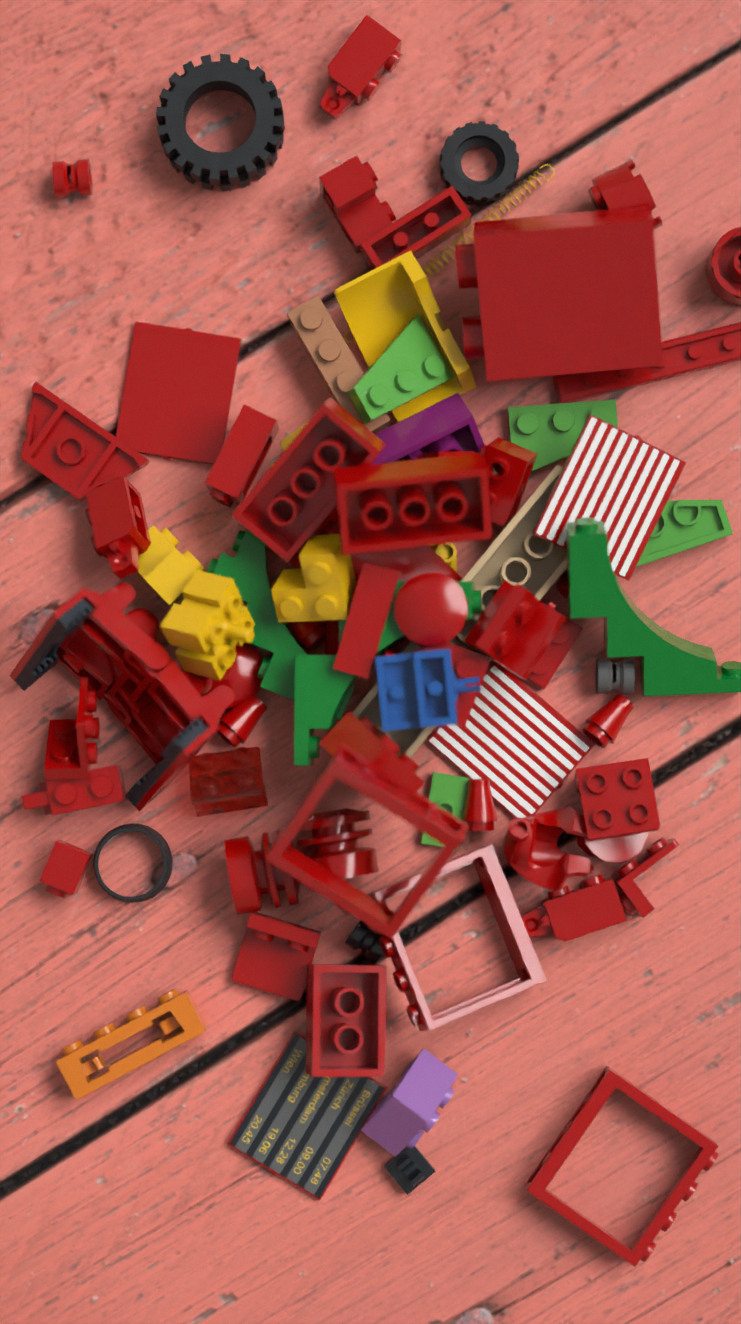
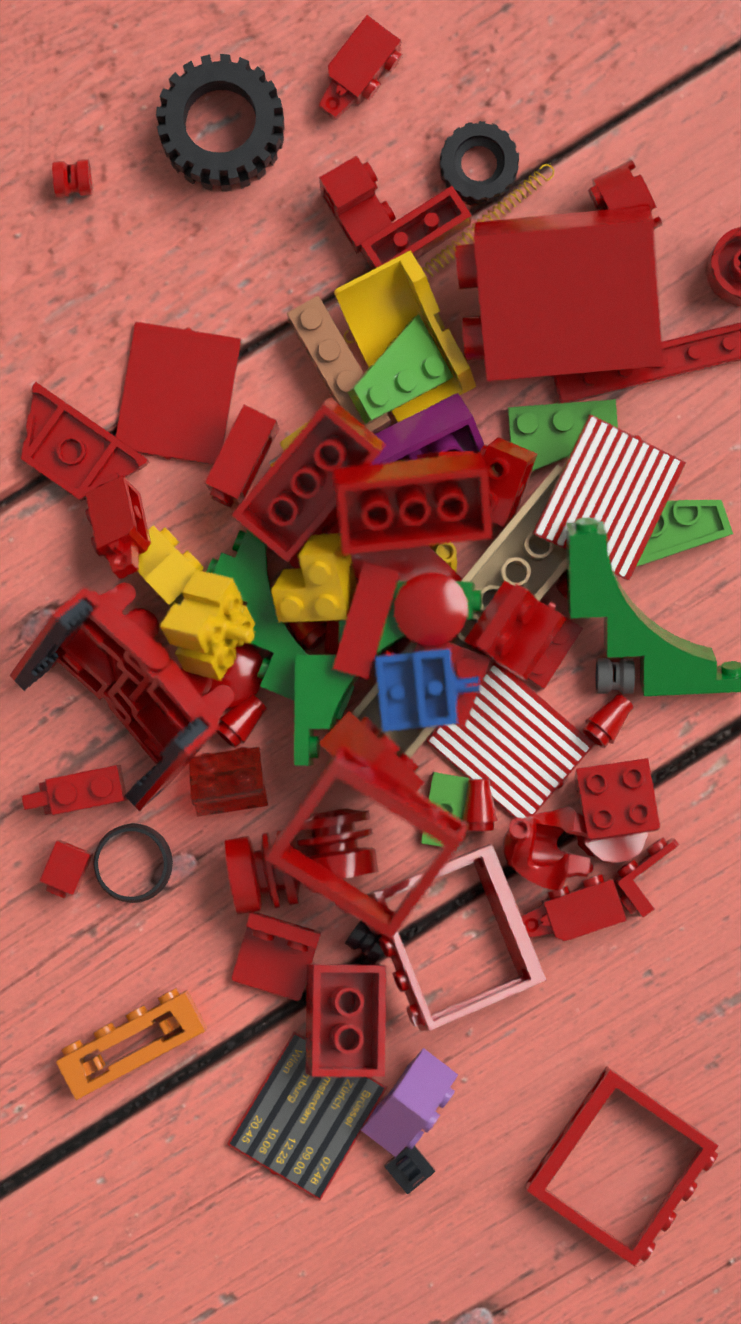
red bracket [44,677,100,780] -> none

